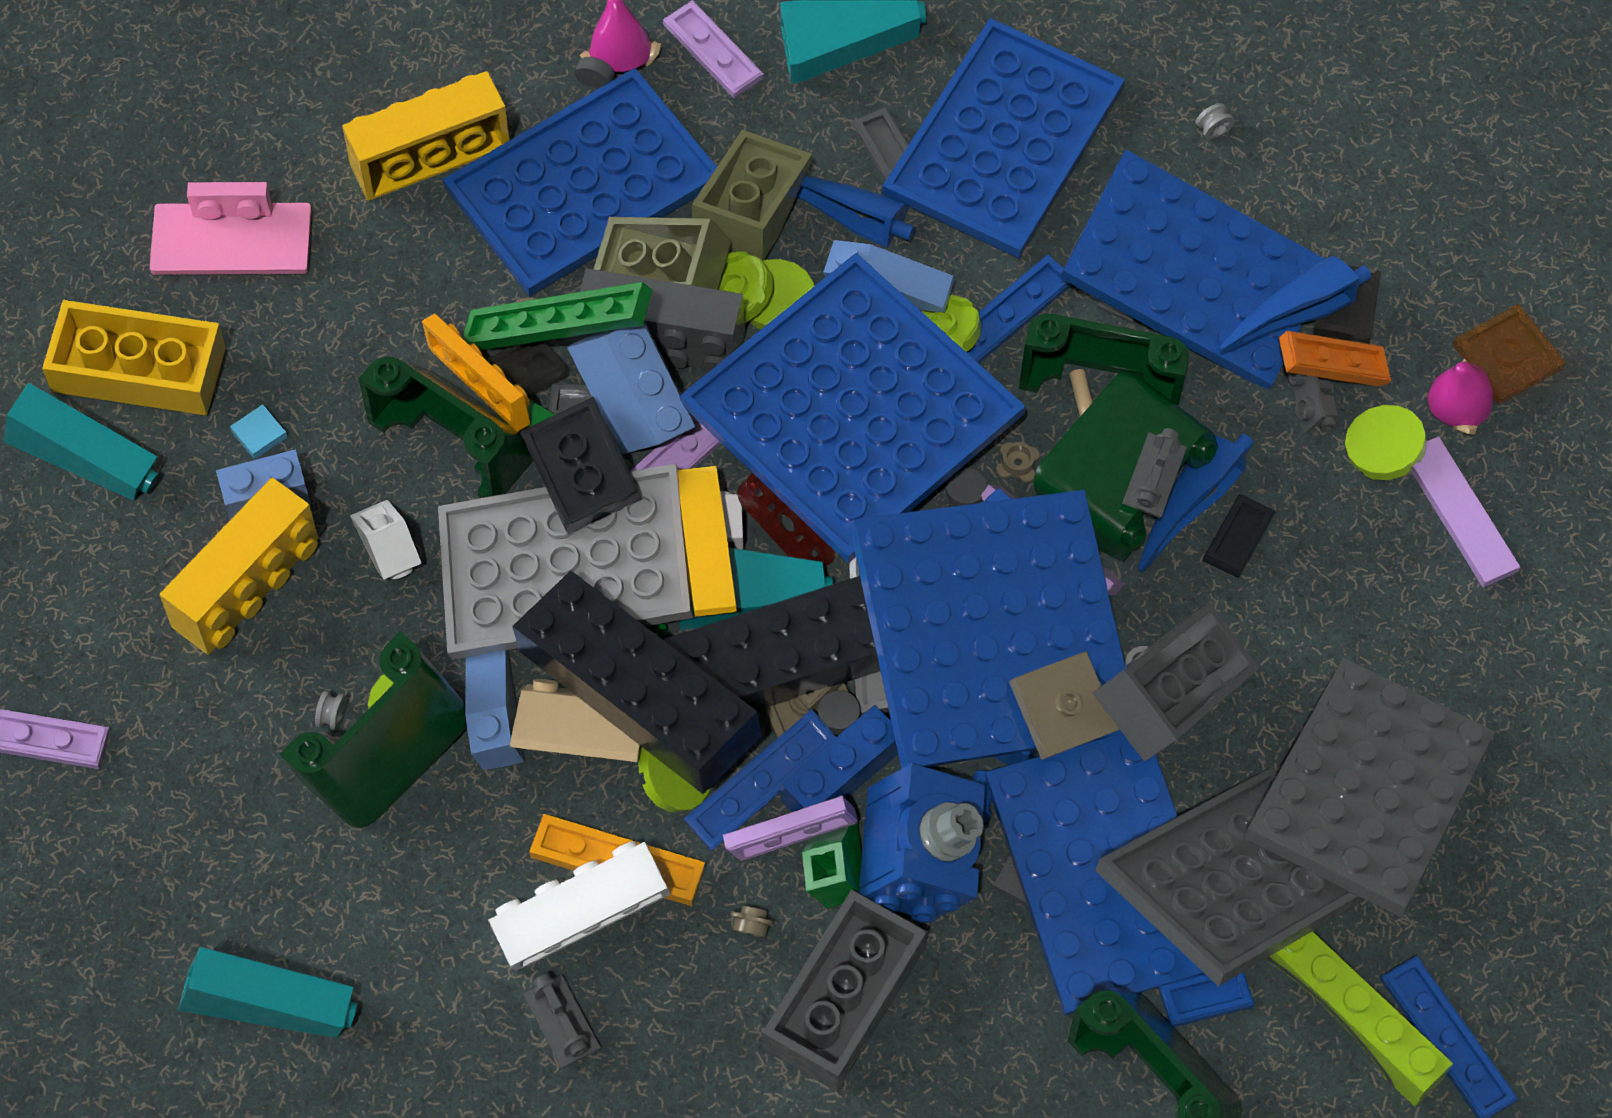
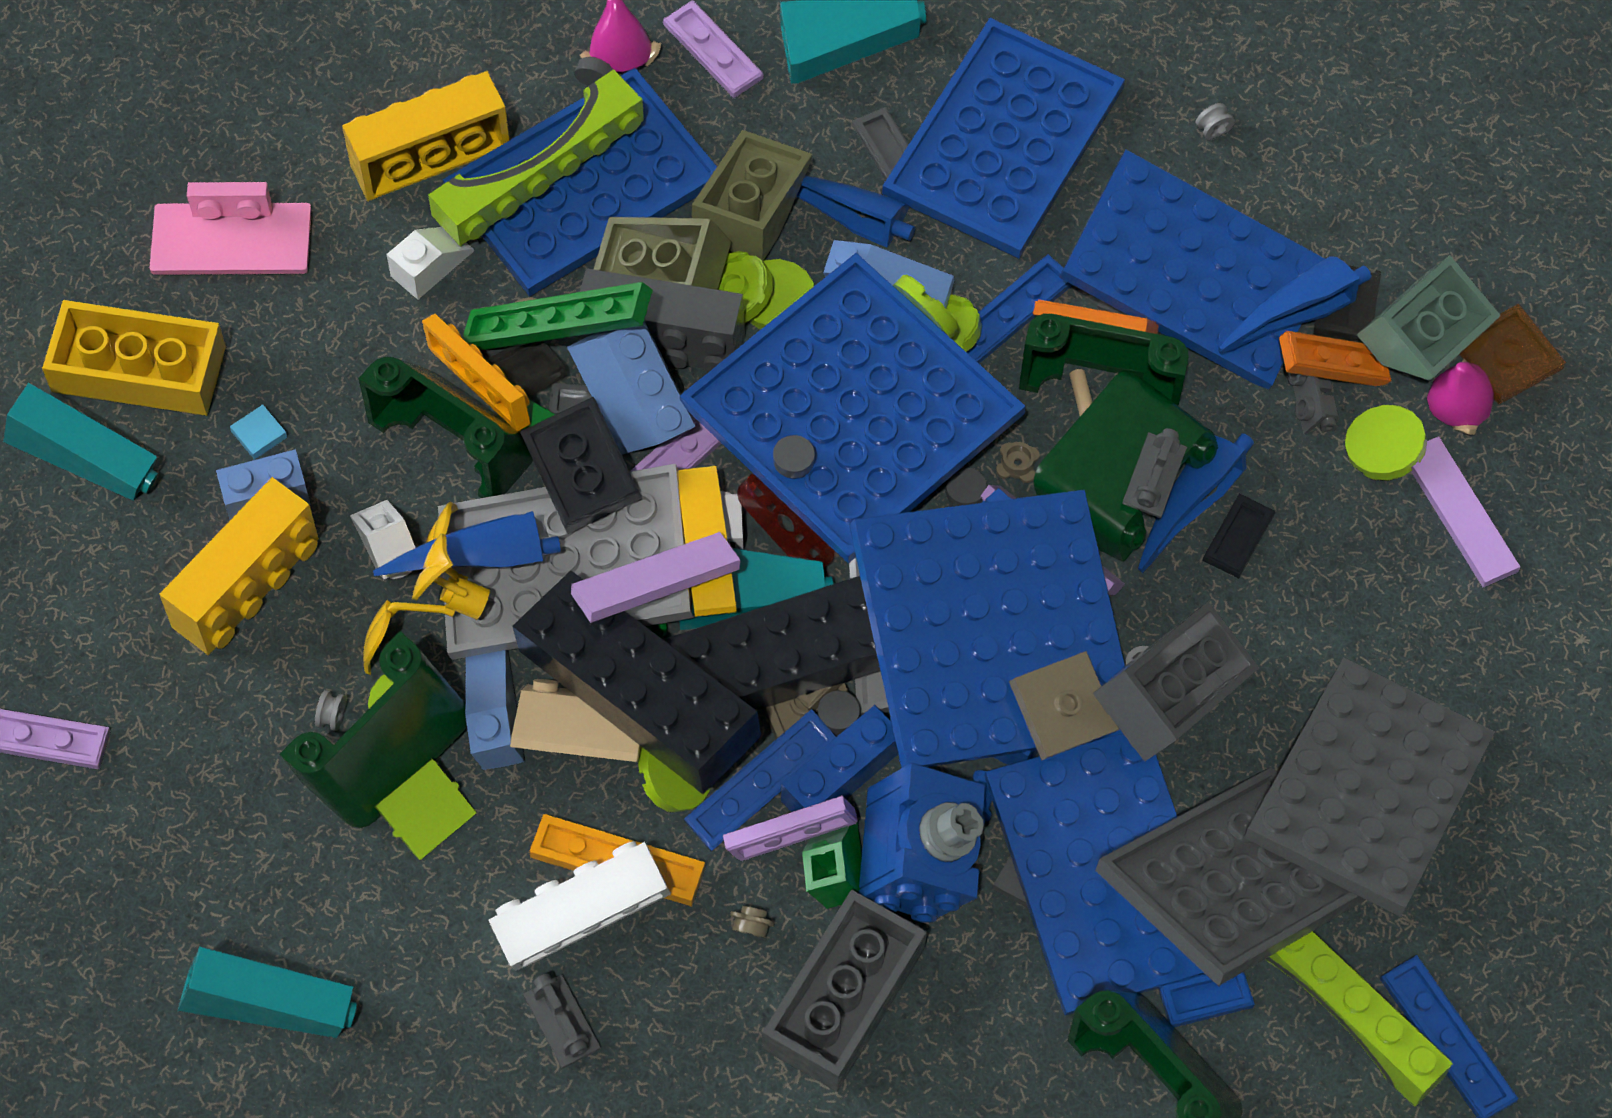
none -> yellow plant [363,502,490,675]
none -> blue piece [373,511,561,576]
none -> lime piece [374,759,476,860]
none -> white slope [387,227,474,299]
none -> lime arch [428,69,644,246]
none -> lavender tile [571,532,740,623]
none -> dark grey tile [773,435,815,478]
none -> lime tile [893,274,958,338]
none -> orange tile [1033,299,1159,334]
none -> sand green slope [1356,255,1501,380]

